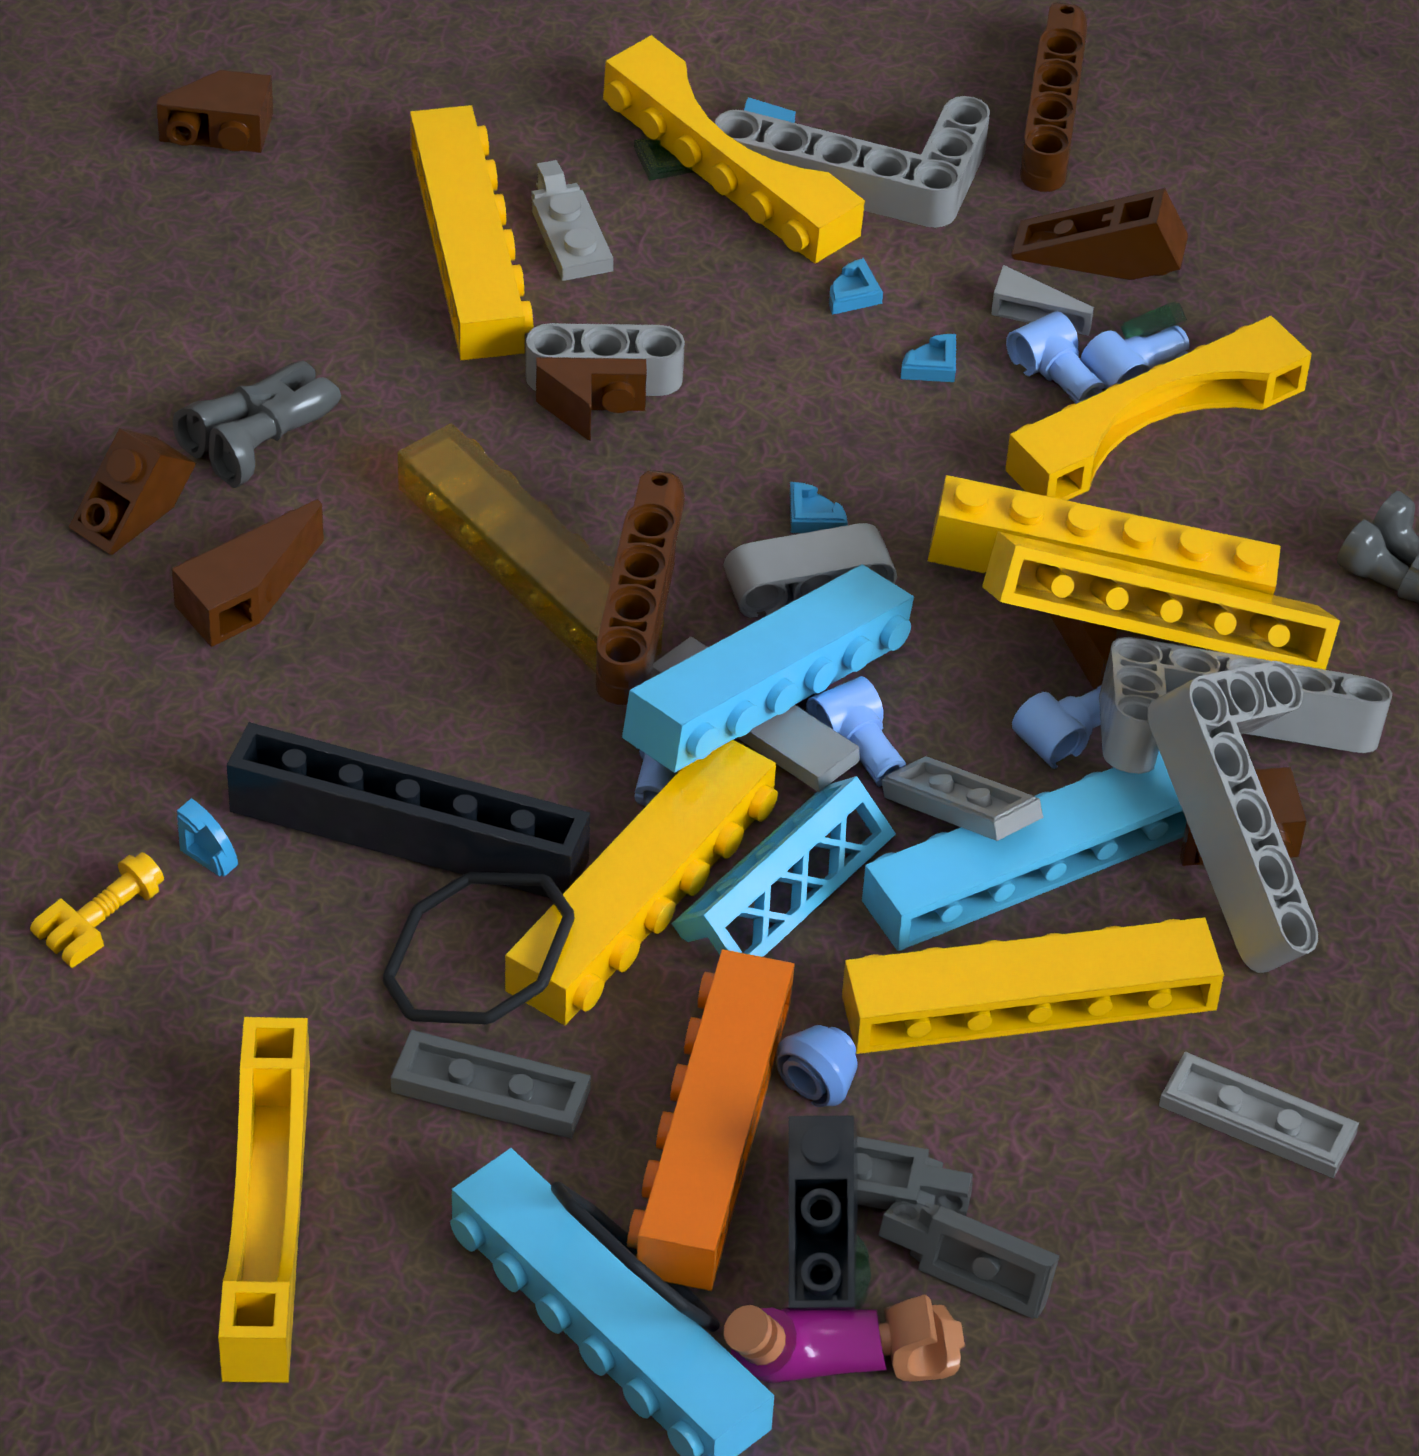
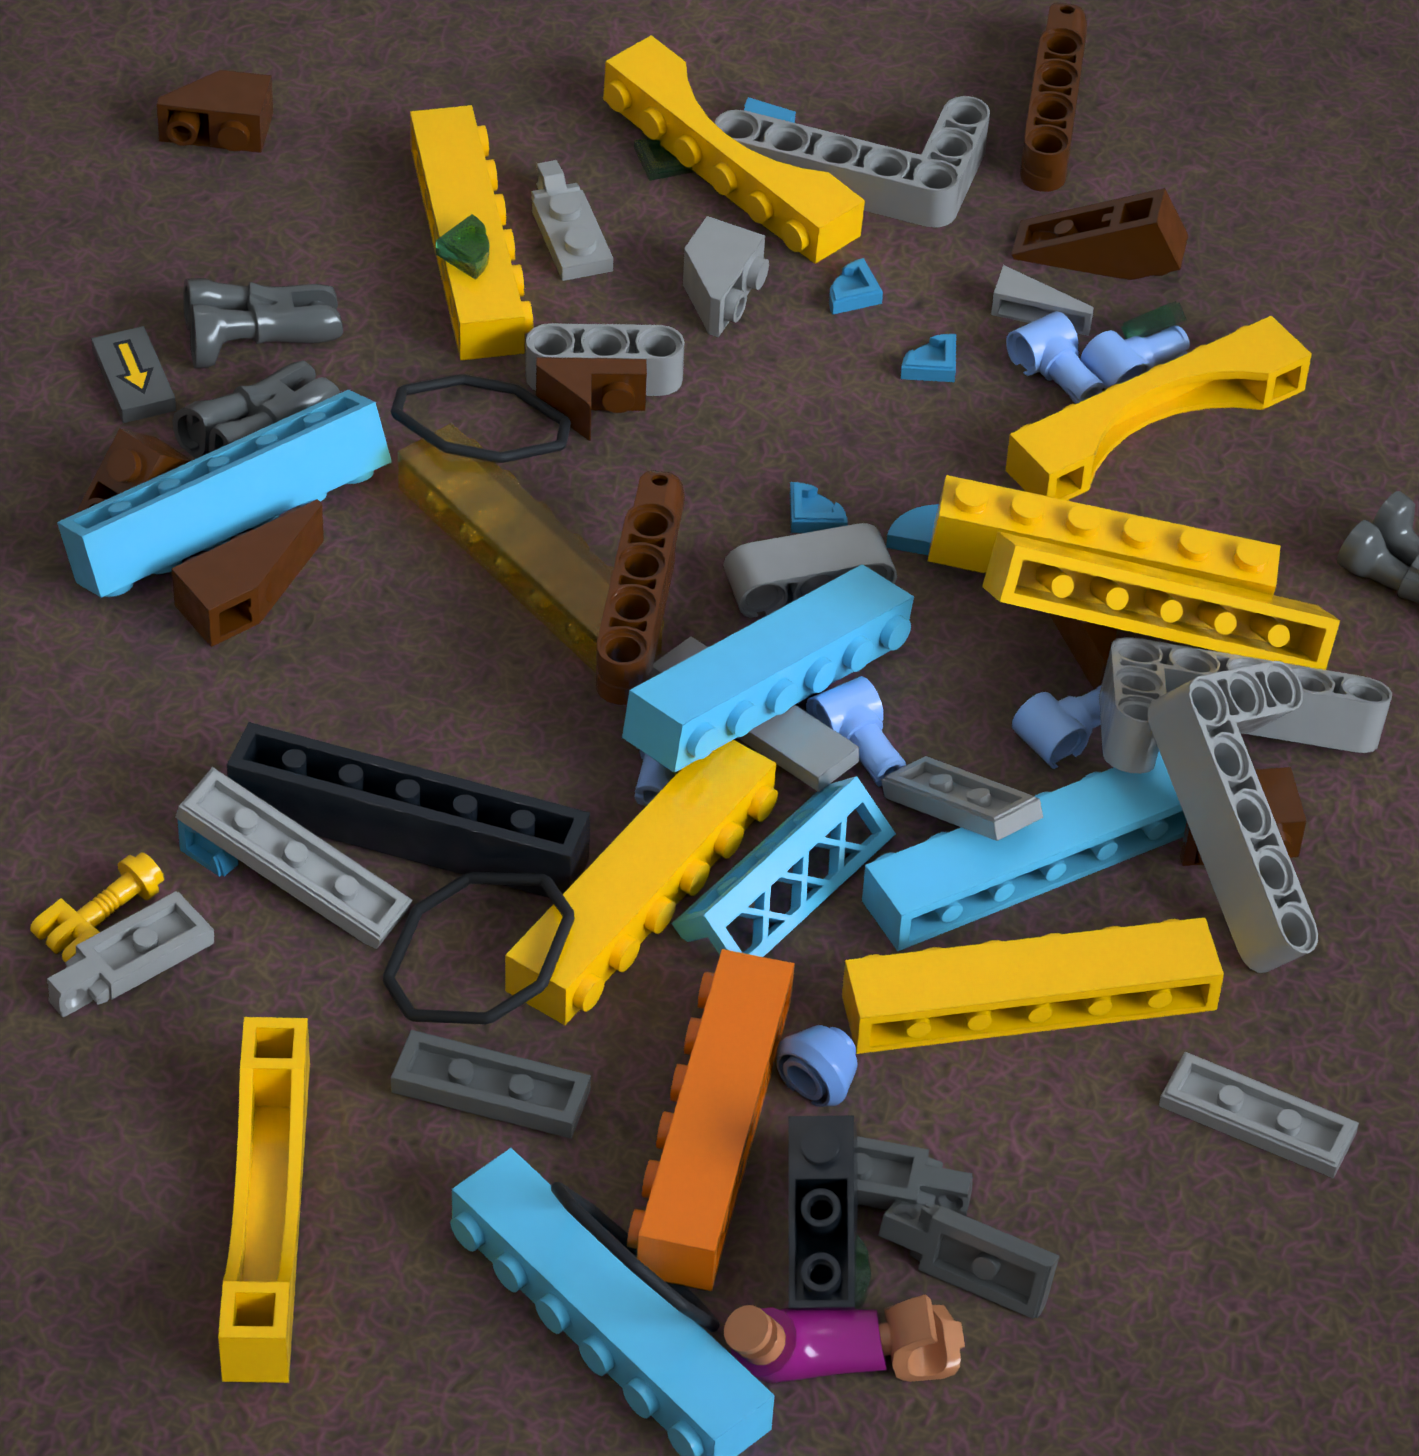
none -> light grey hinge [47,891,214,1017]
none -> medium azure brick [57,390,392,598]
none -> dark grey tile [91,326,176,423]
none -> light grey tile [175,767,412,949]
none -> dark grey piece [183,278,343,368]
none -> black piece [391,374,571,463]
none -> clear green tile [436,214,490,279]
none -> light grey slope [683,216,769,338]
none -> dark azure tile [886,504,939,555]

